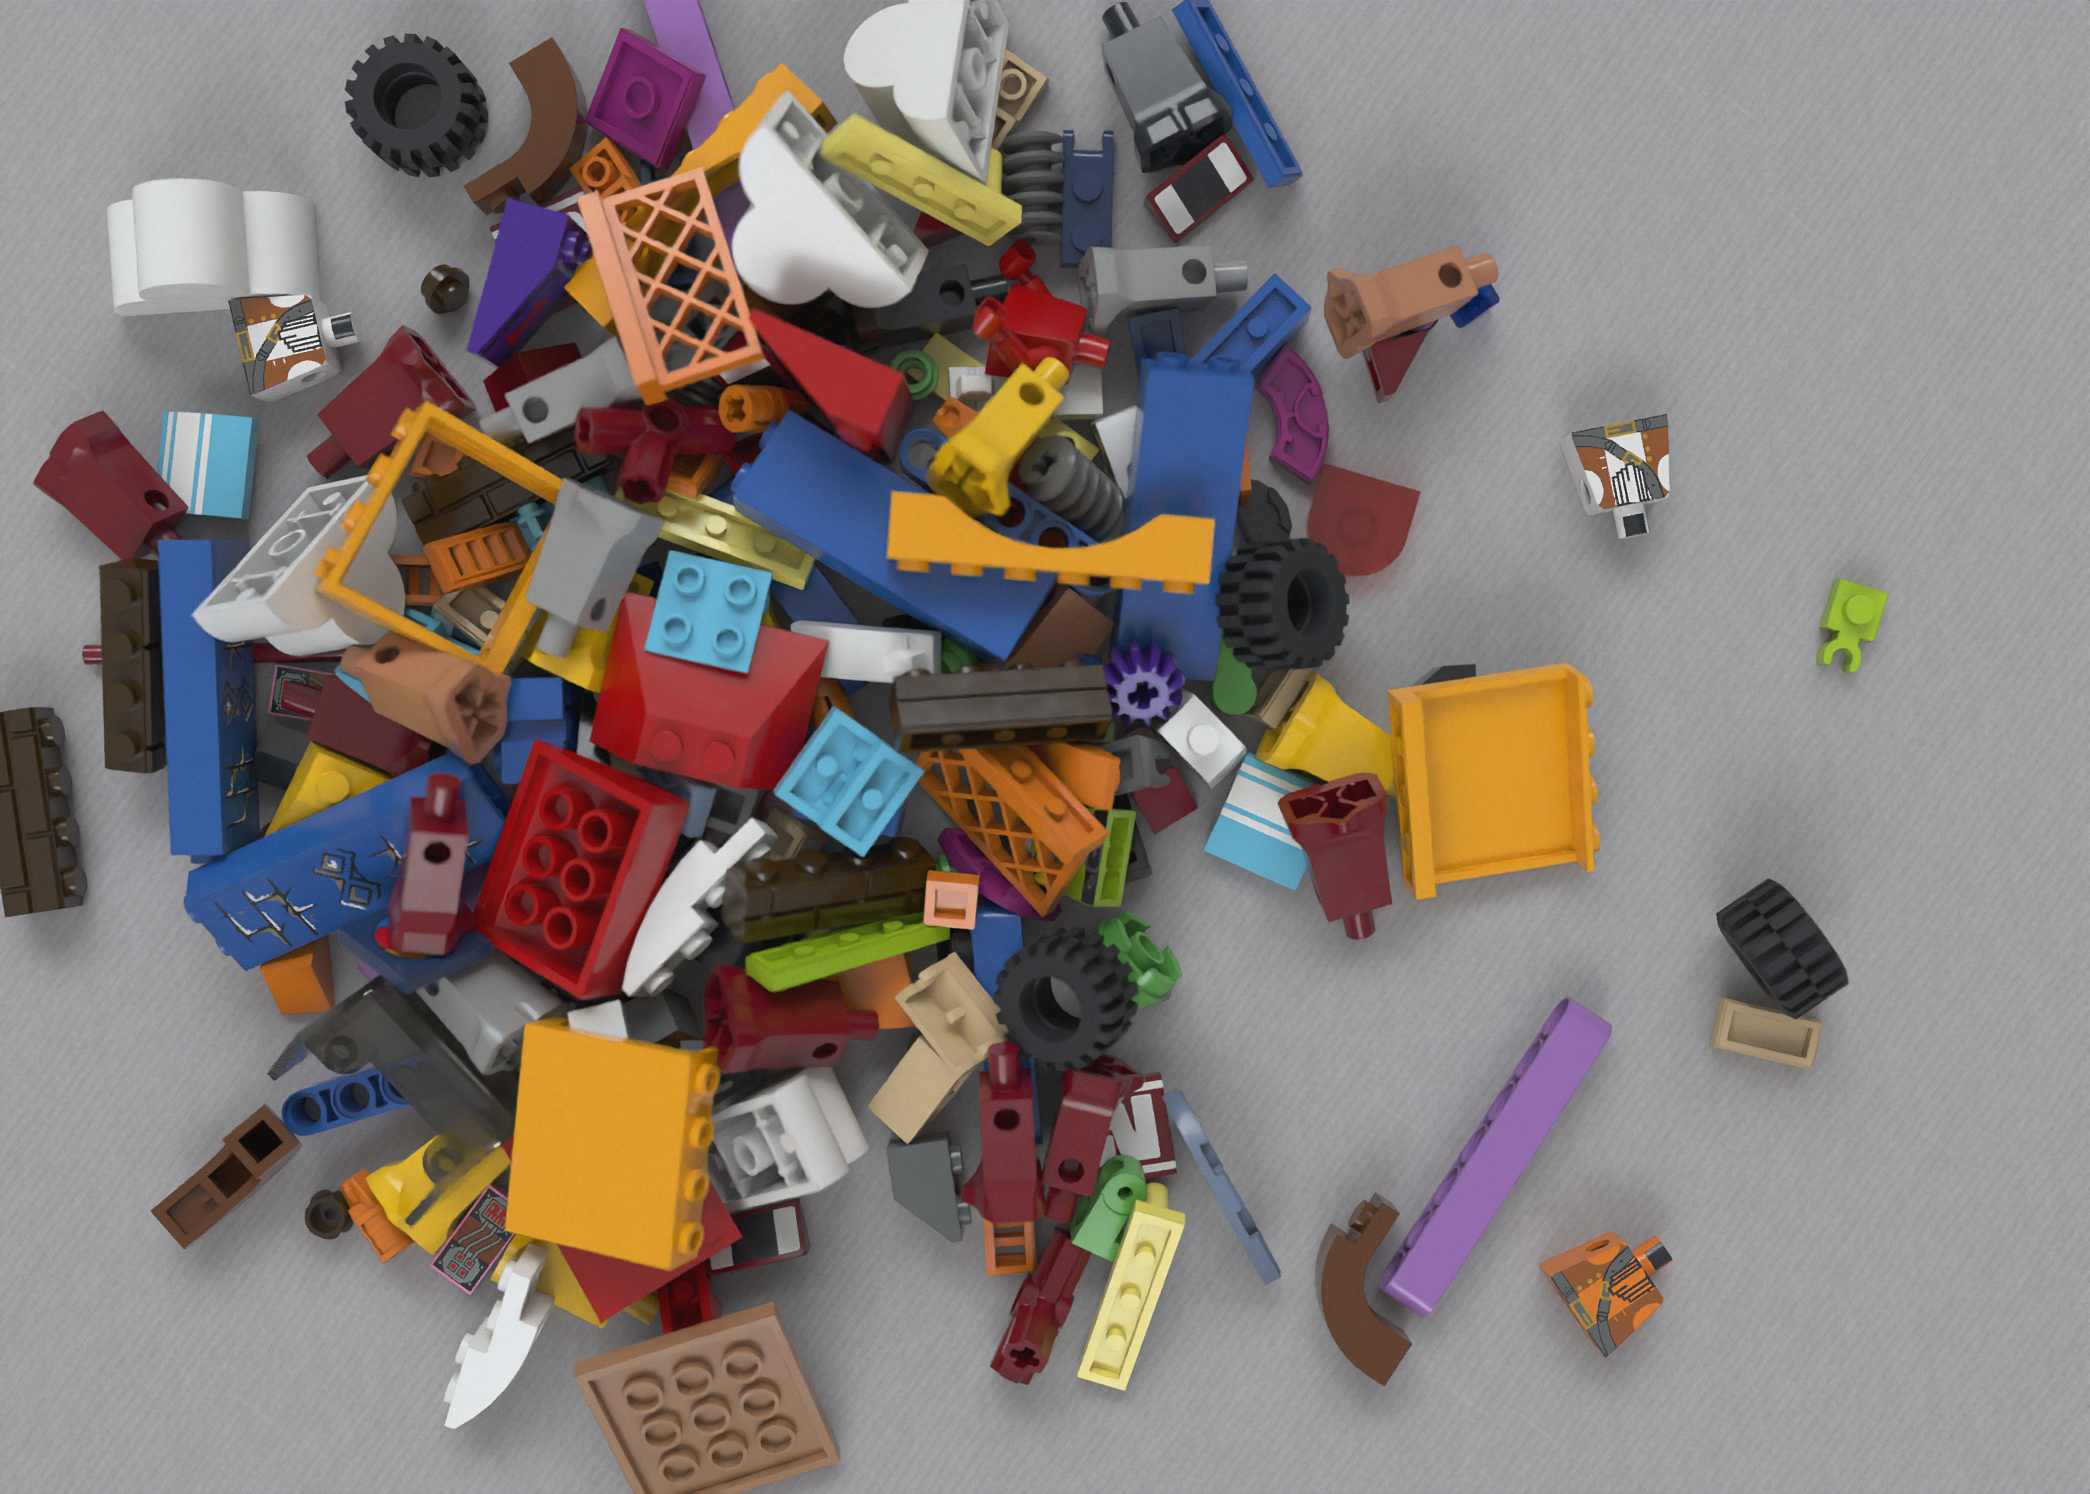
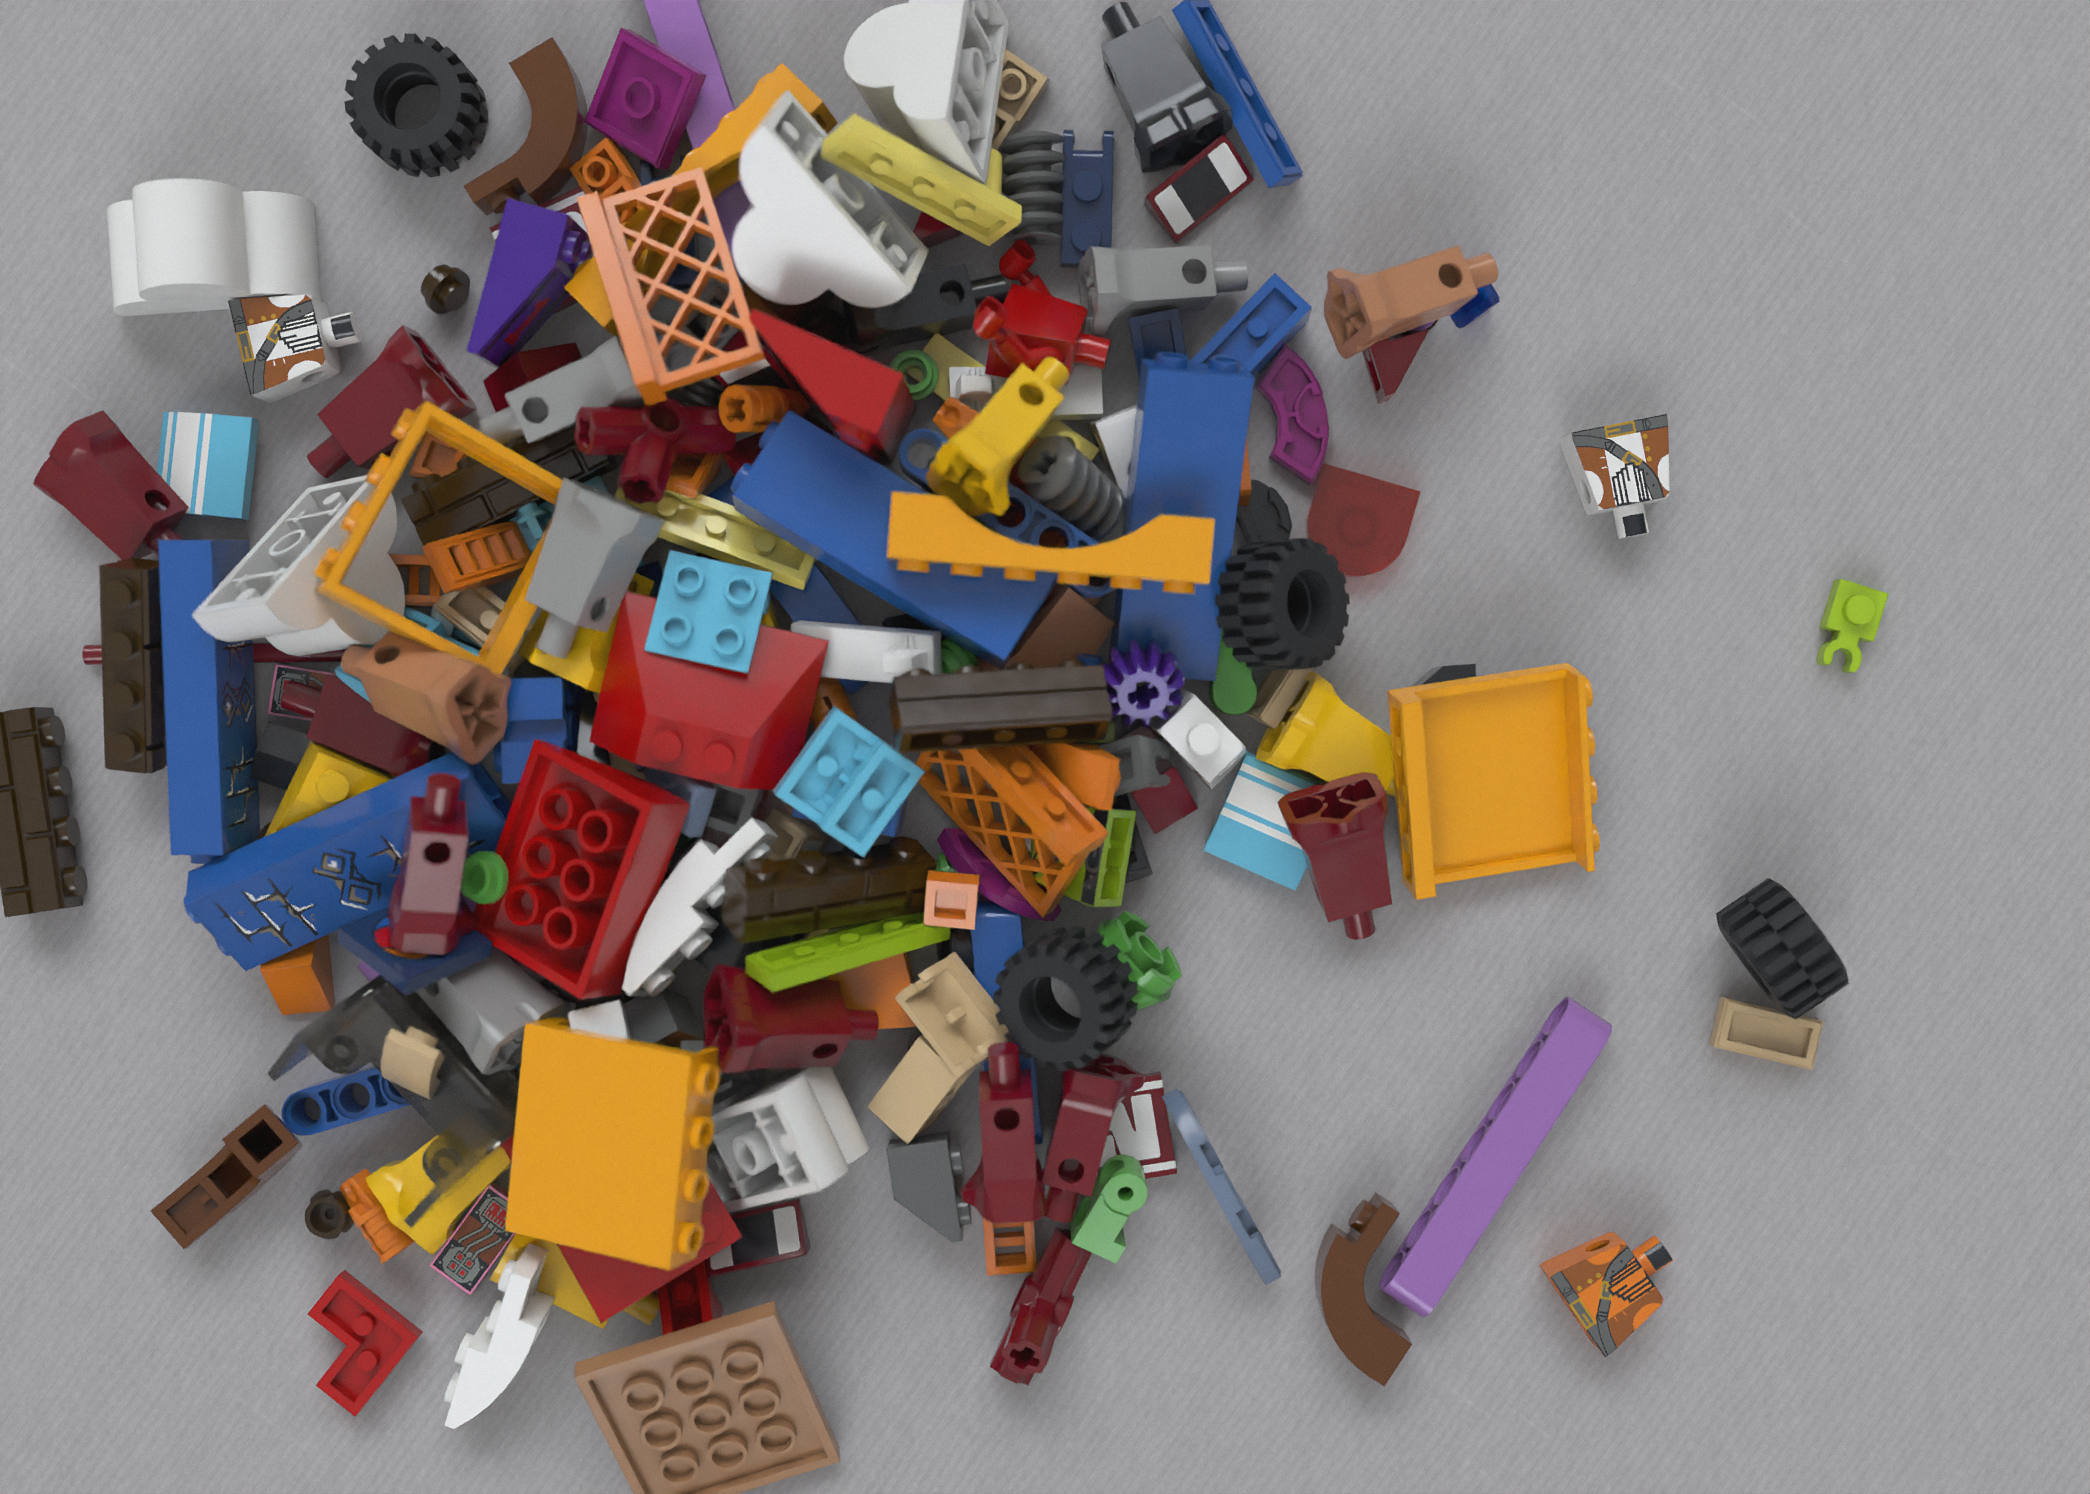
light yellow piece [1077,1182,1185,1391] -> none
none -> red plate [307,1270,423,1416]
none -> tan slope [381,1026,445,1100]
none -> bright green plate [460,851,508,904]

